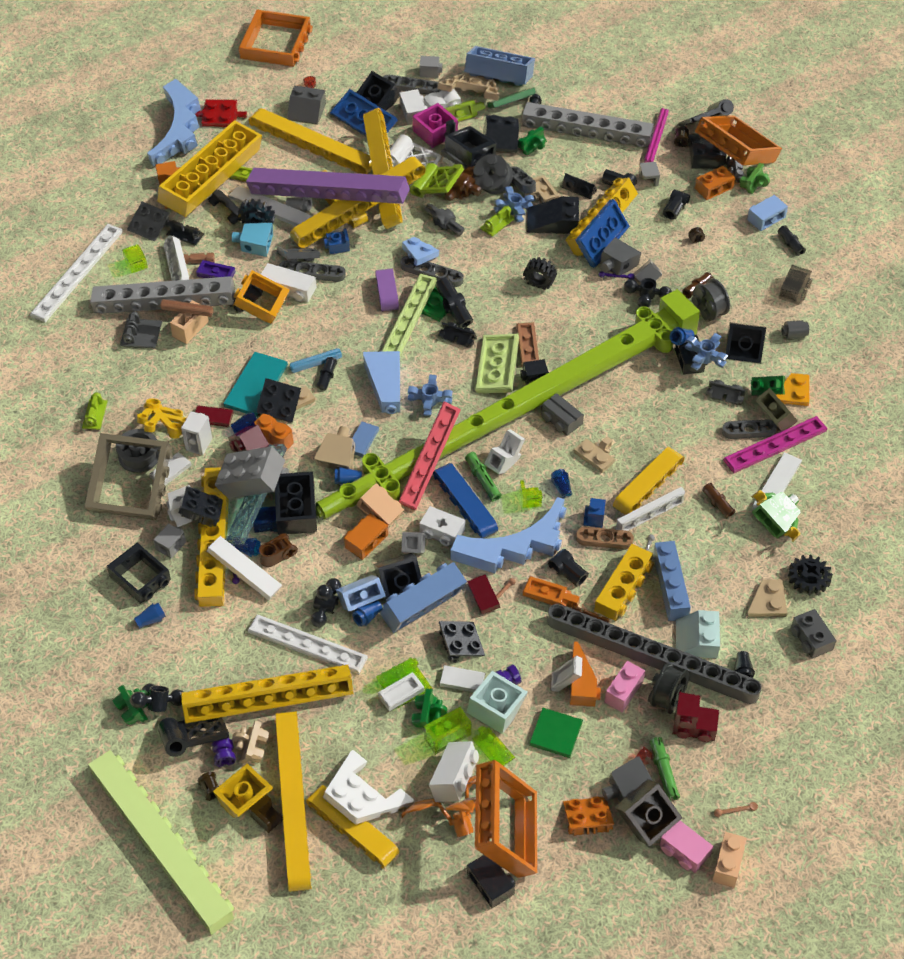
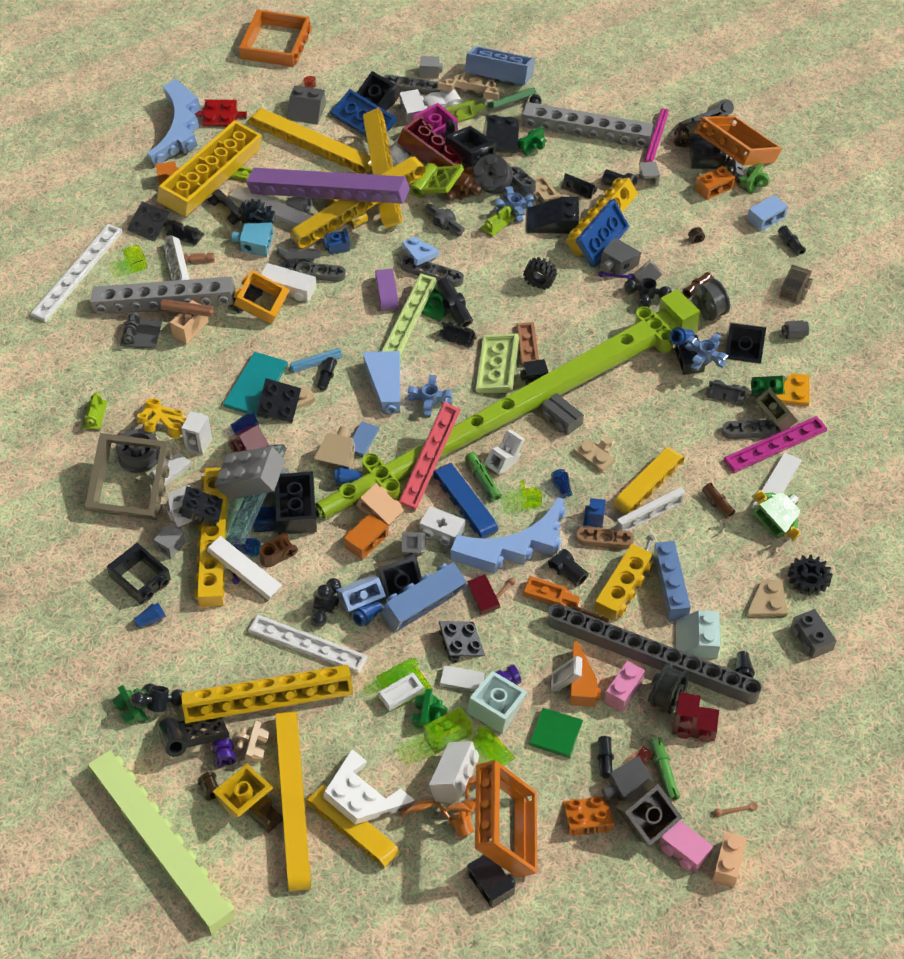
dark red tile [195,405,234,427] -> none
dark purple plate [196,260,236,278] -> none
orange brick [254,414,294,452] -> none
black piece [663,189,690,220] -> none
none -> dark red wedge [397,114,464,167]
none -> black axle [597,736,614,779]

